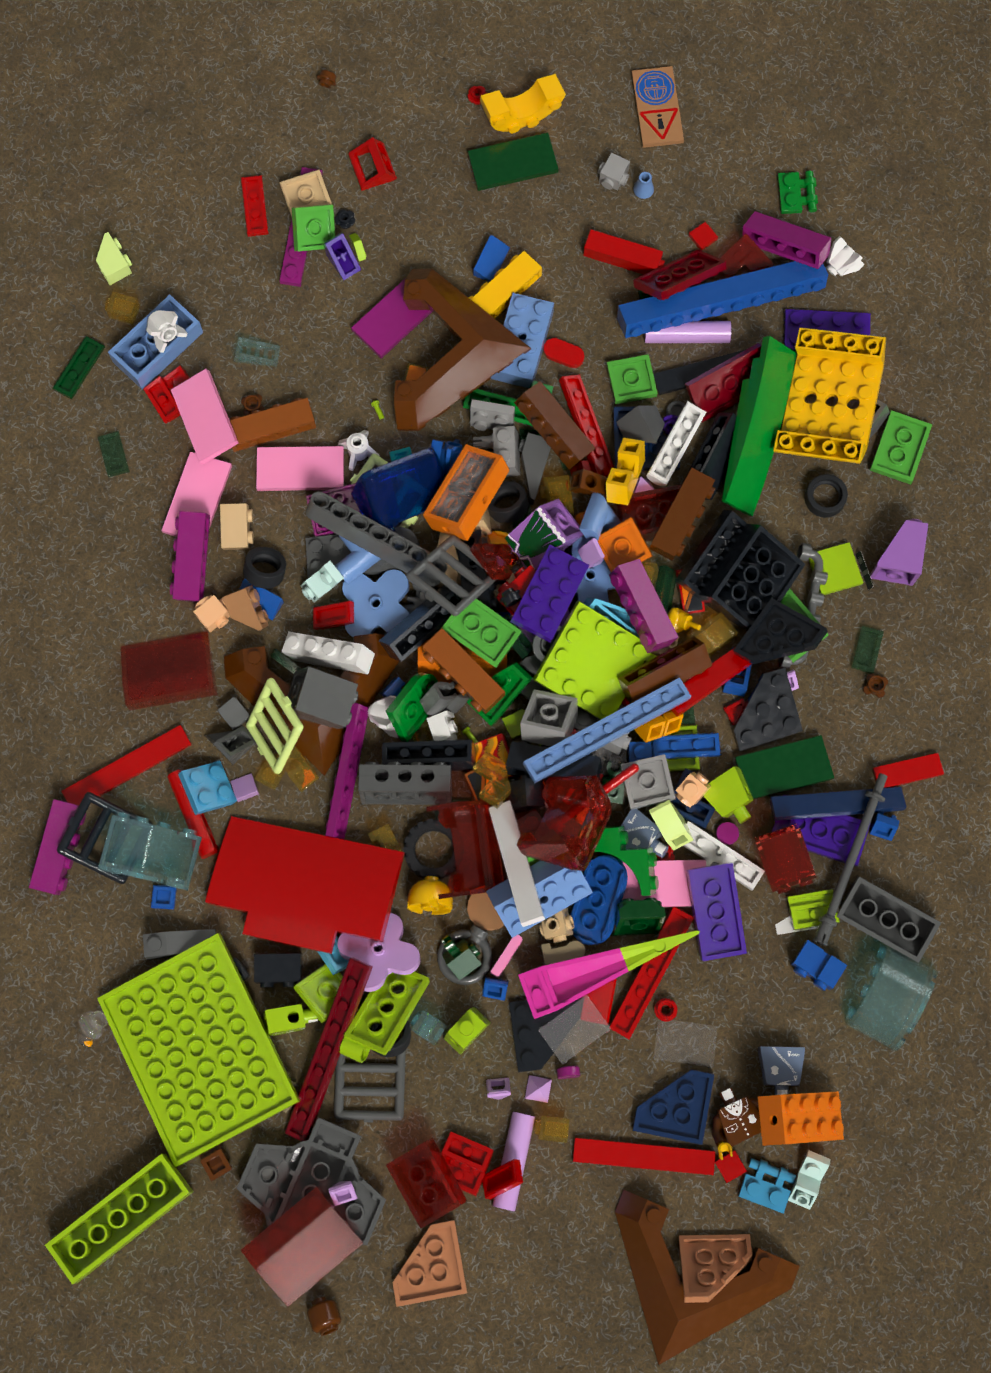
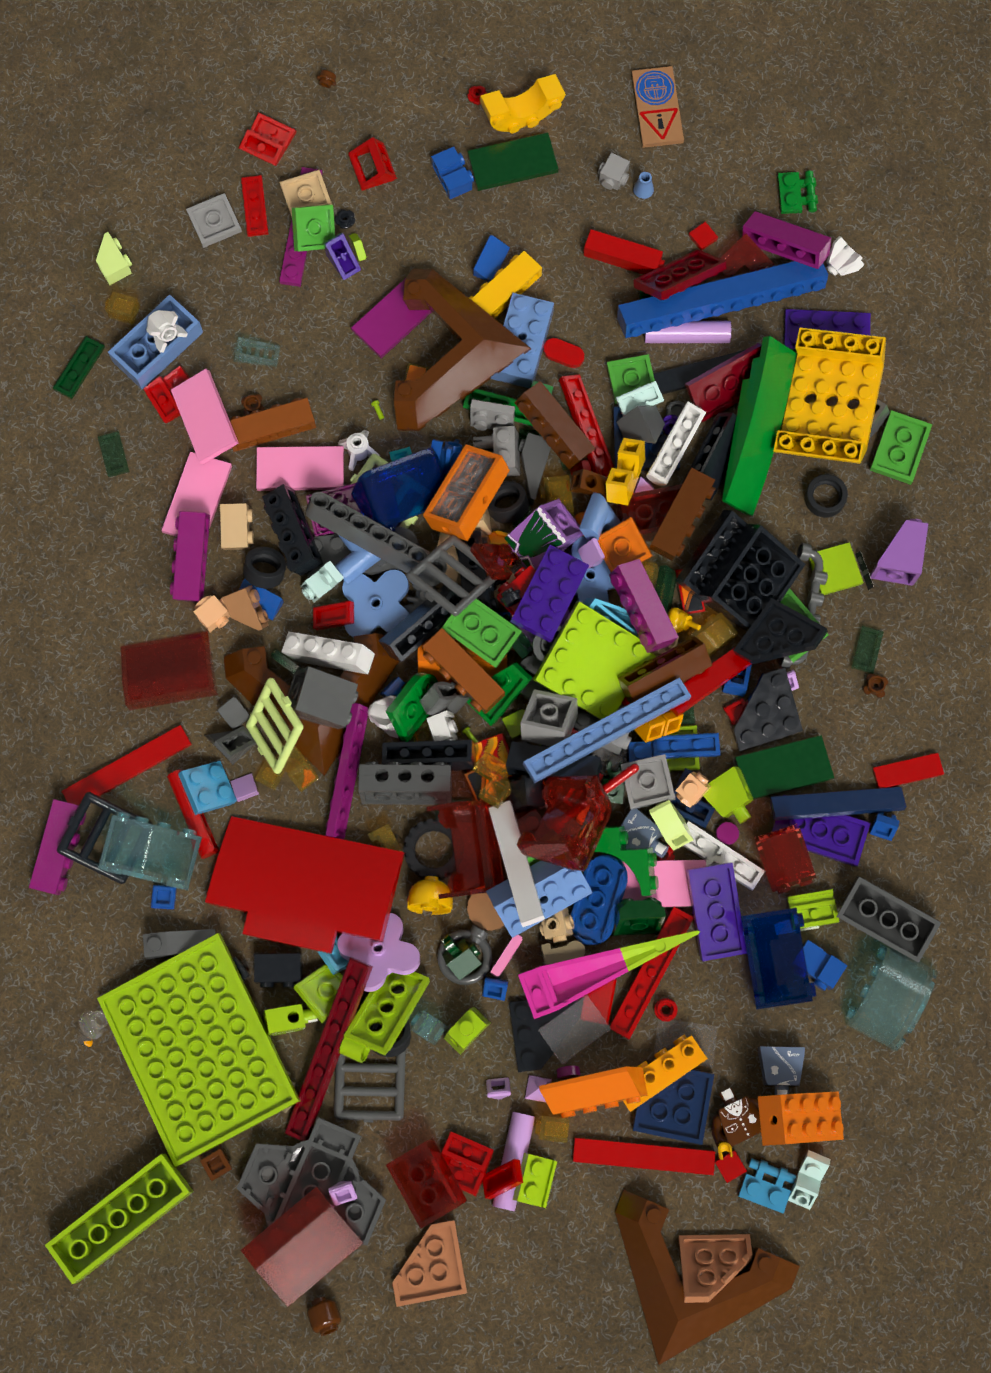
dark grey bar [813,773,888,946] -> none
none -> light grey plate [186,193,242,248]
none -> red slope [239,112,297,166]
none -> black brick [262,484,323,576]
none -> blue brick [431,147,474,199]
none -> lime plate [513,1153,557,1208]
none -> orange slope [539,1066,648,1118]
none -> light aqua plate [615,381,664,416]
none -> light orange brick [623,1034,708,1112]
none -> clear blue windscreen [741,908,817,1011]

